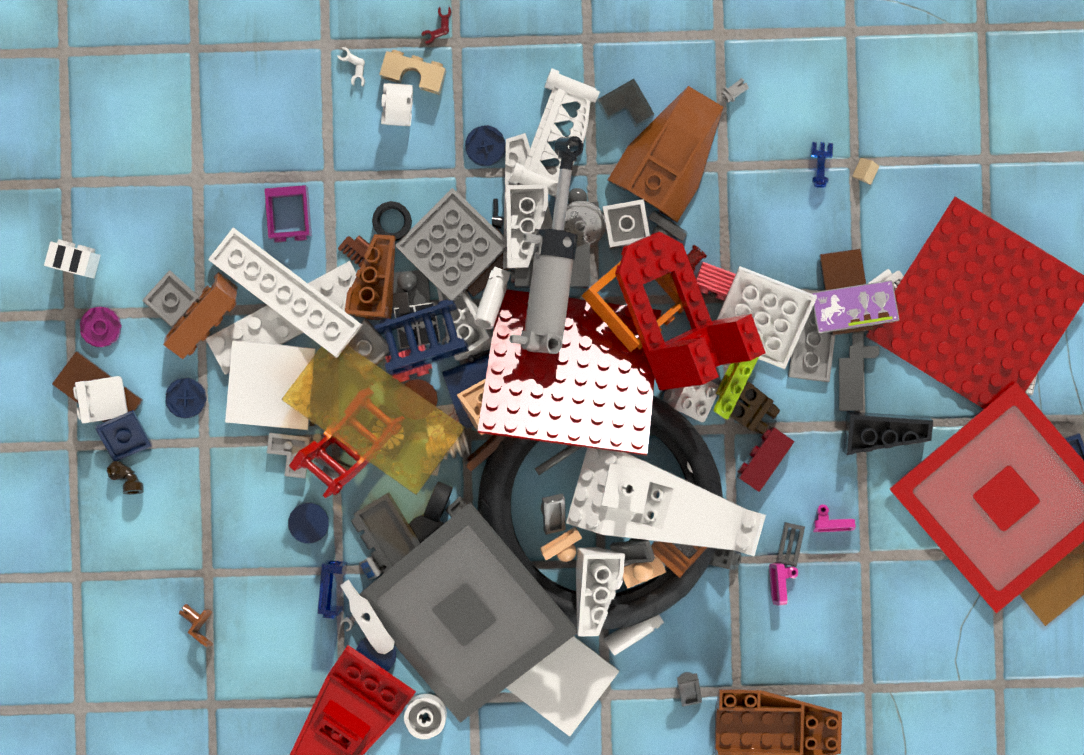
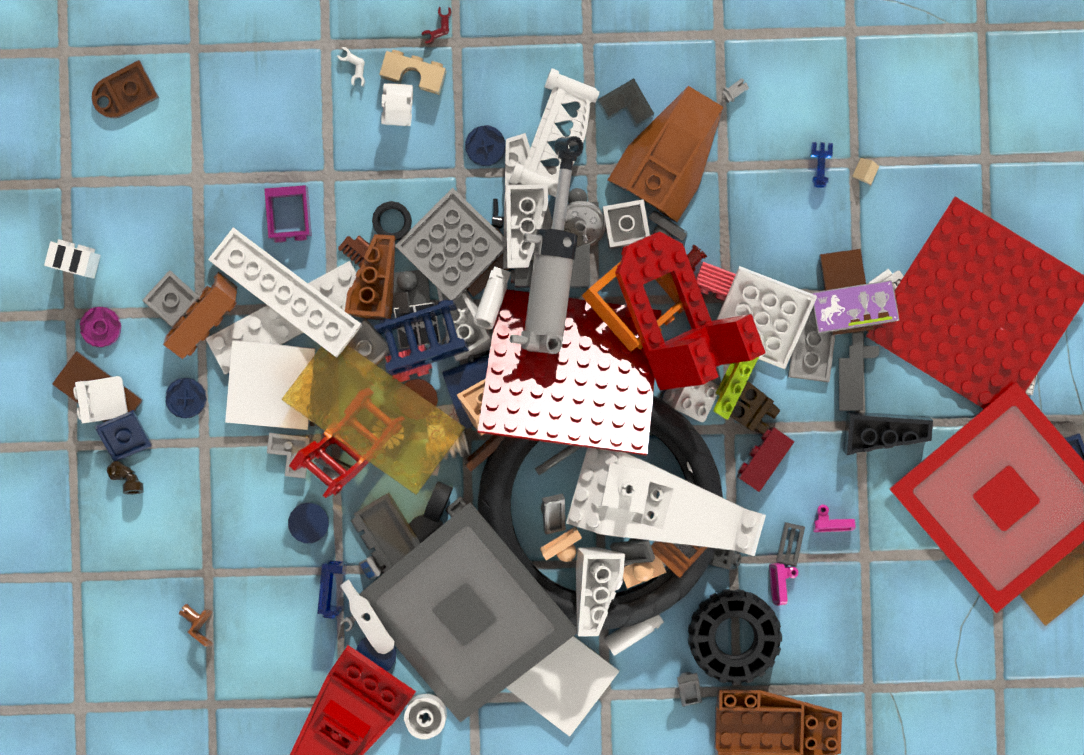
none -> reddish brown tile [92,60,159,119]
none -> black tyre [688,589,782,685]

